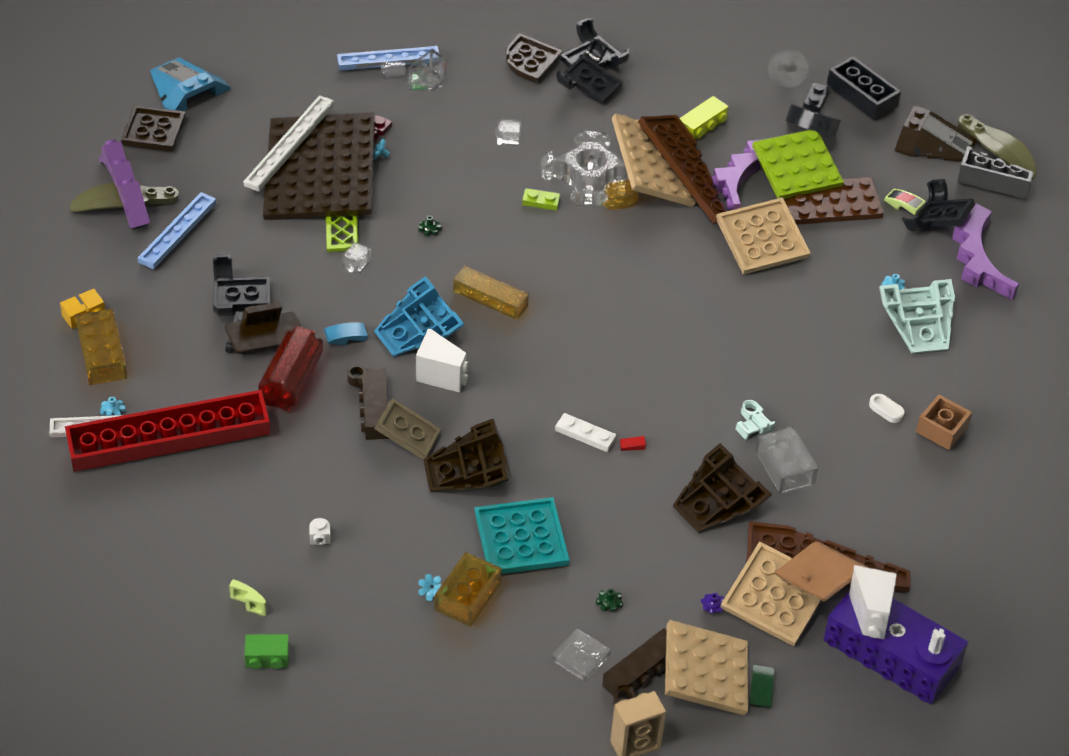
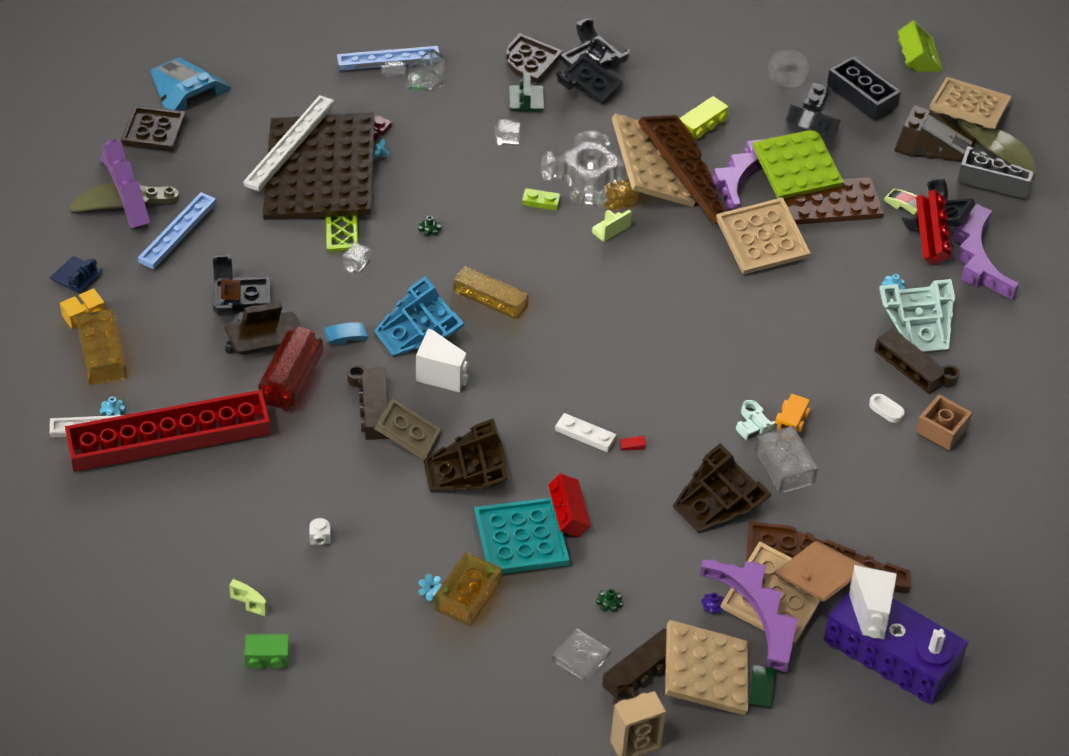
none -> dark blue hinge [49,255,103,293]
none -> reddish brown tile [221,279,241,300]
none -> bracket [509,73,544,111]
none -> red brick [548,473,591,538]
none -> yellowish green panel [592,210,632,242]
none -> medium lavender arch [700,559,798,672]
none -> light orange brick [775,393,811,439]
none -> dark brown hinge [874,328,960,394]
none -> lime slope [898,20,943,72]
none -> red brick [916,189,952,265]
none -> tan plate [929,77,1011,129]

